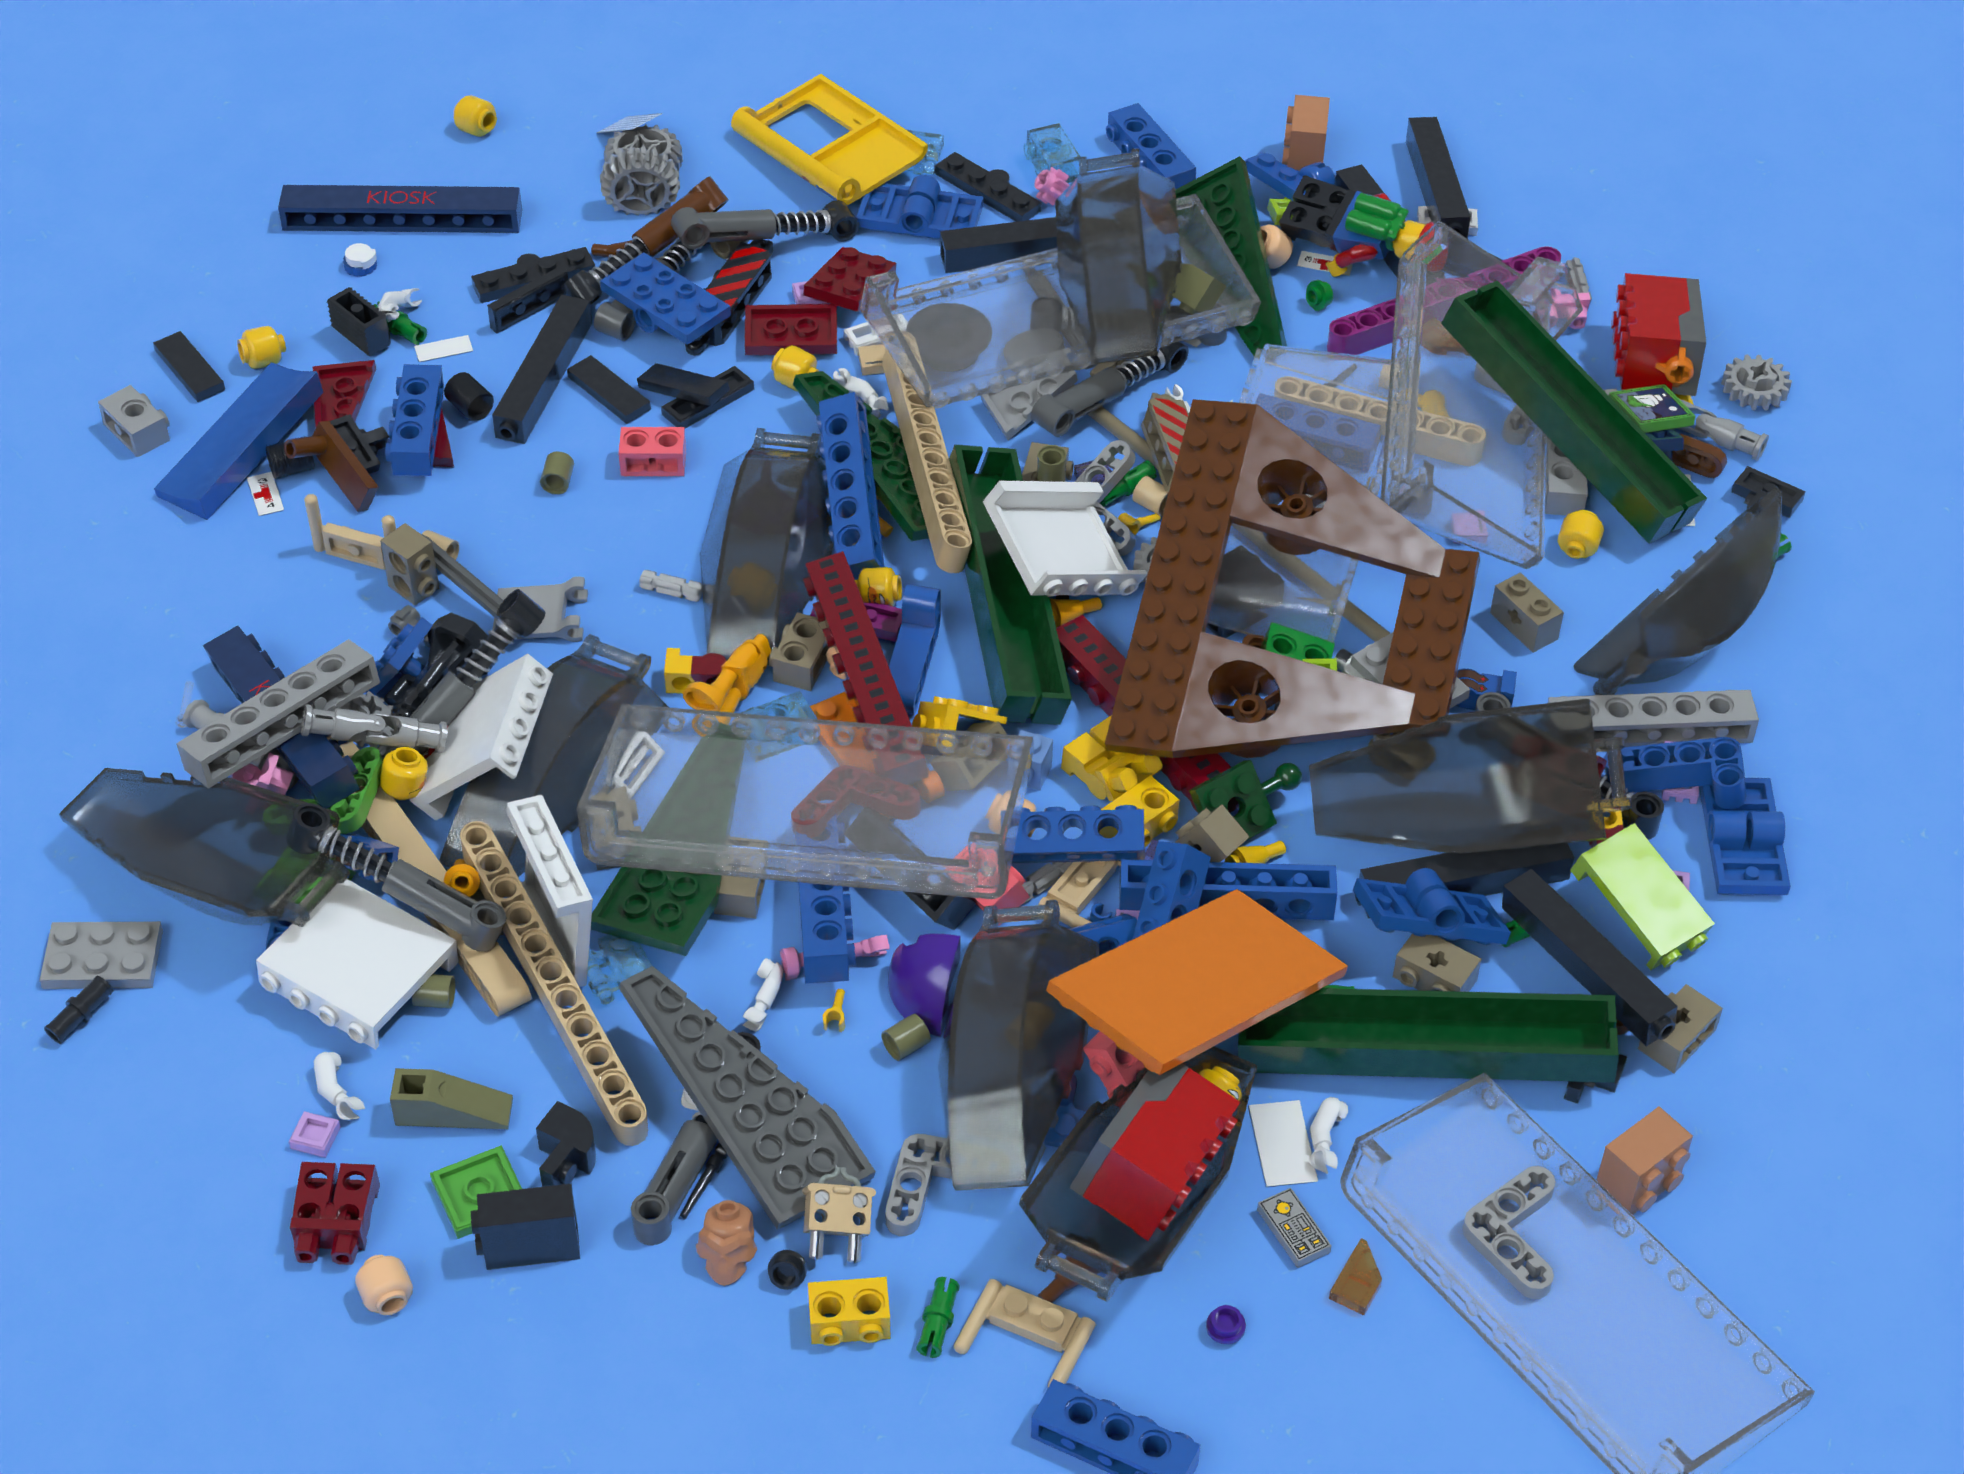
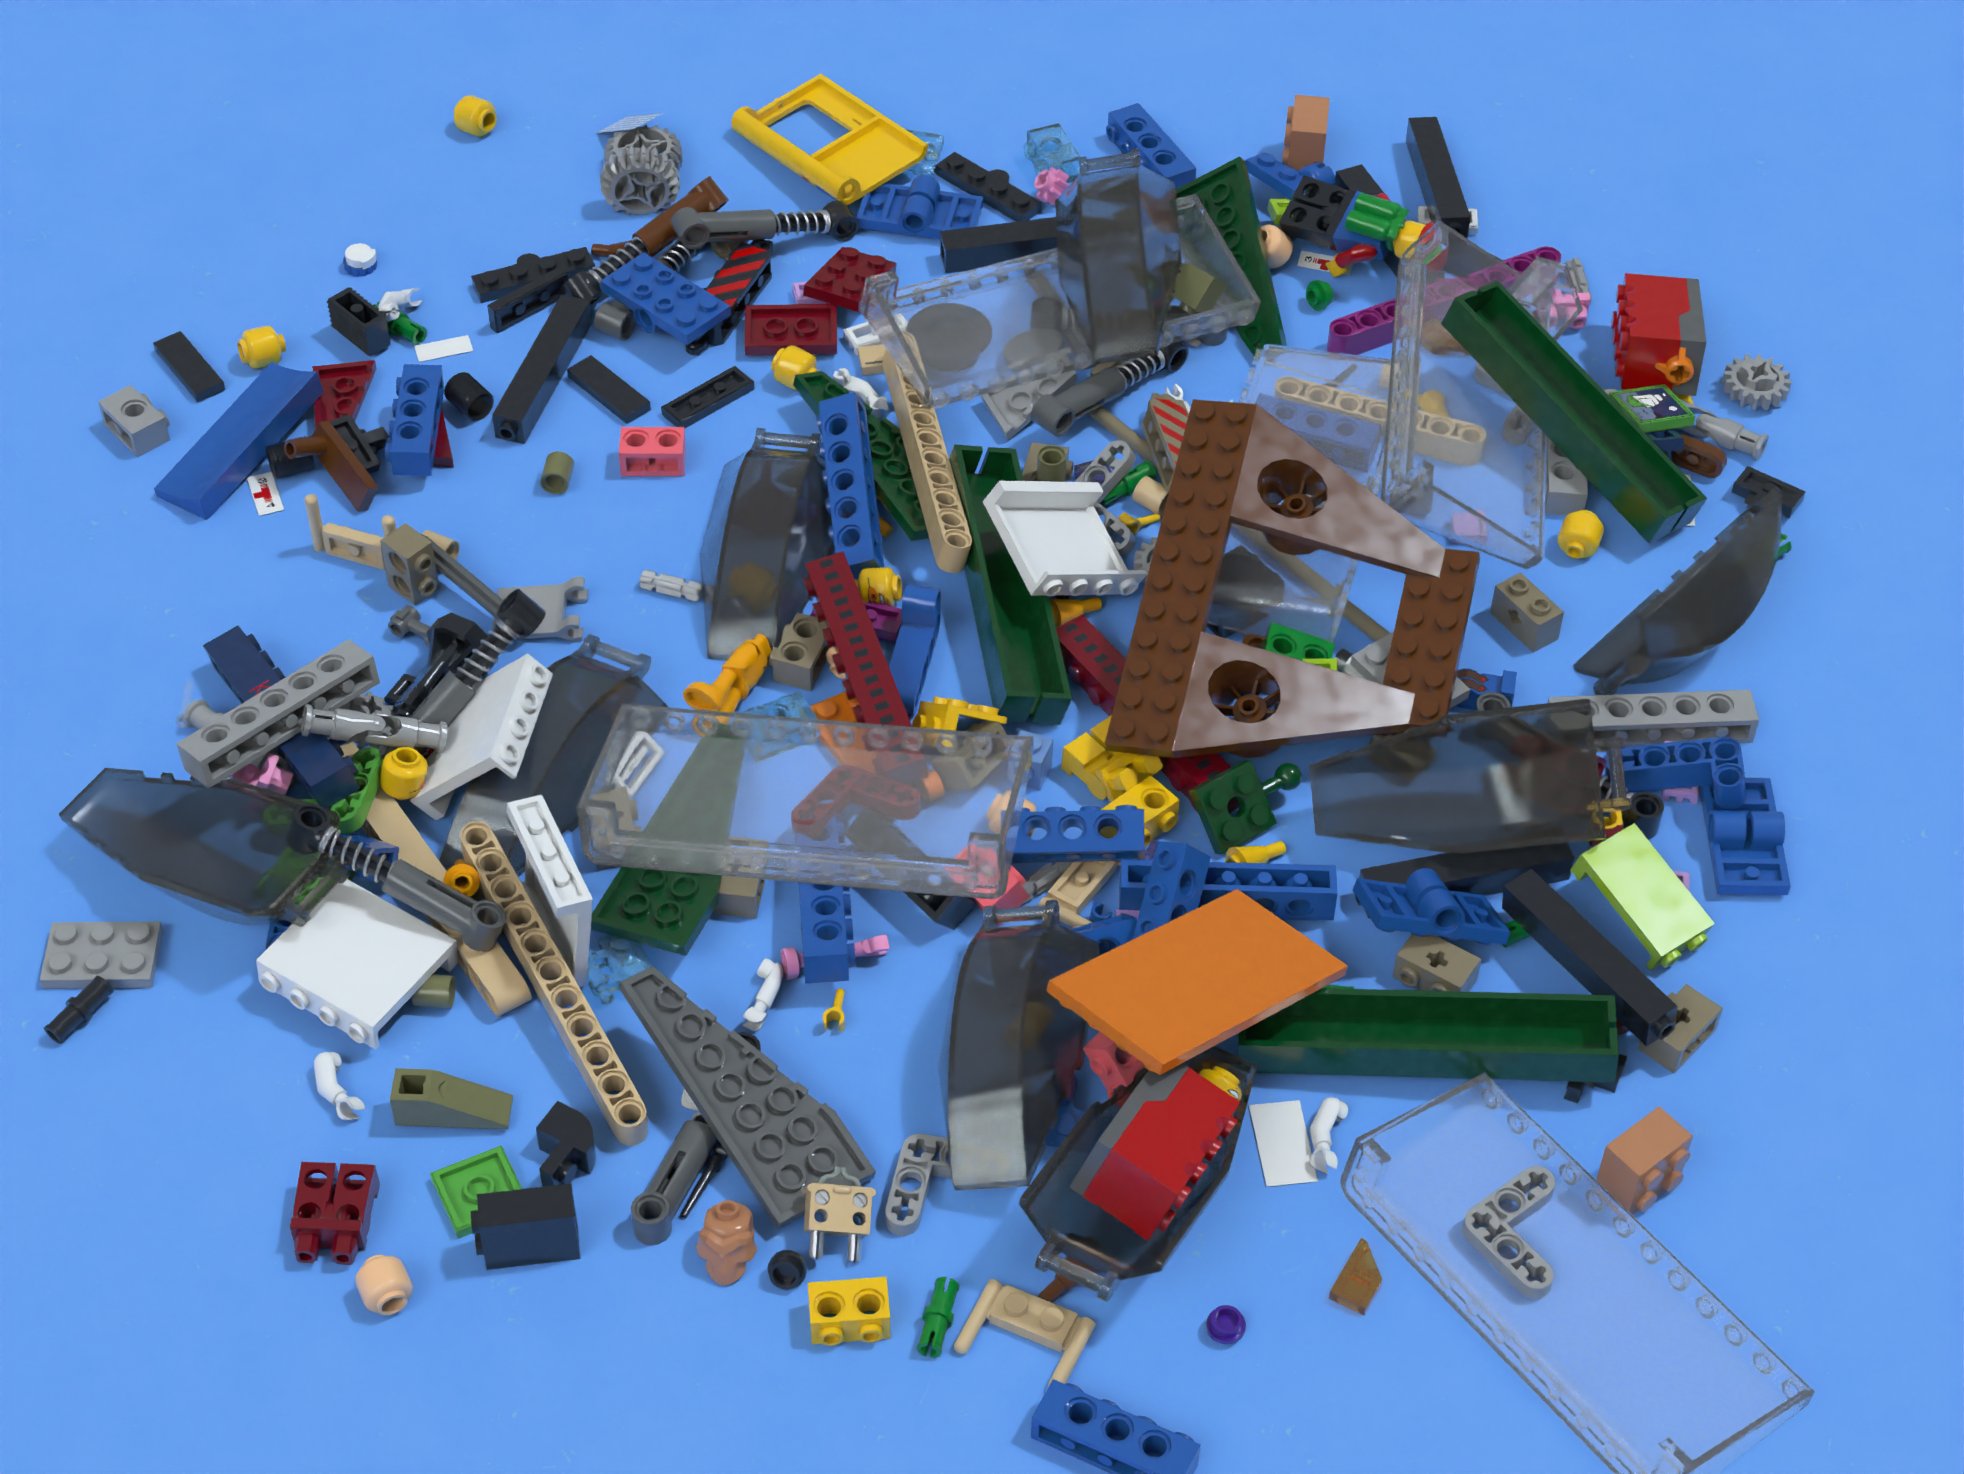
dark blue brick [278,185,522,233] -> none
lavender tile [289,1111,341,1158] -> none
blue plate [366,617,433,695] -> none
black tile [637,363,730,406] -> none
leg [664,648,727,693] -> none
olive beam [881,1014,931,1061] -> none
dark purple brick [888,934,961,1037] -> none
dark tan brick [1174,805,1249,862] -> none
tile [1257,1188,1332,1268] -> none

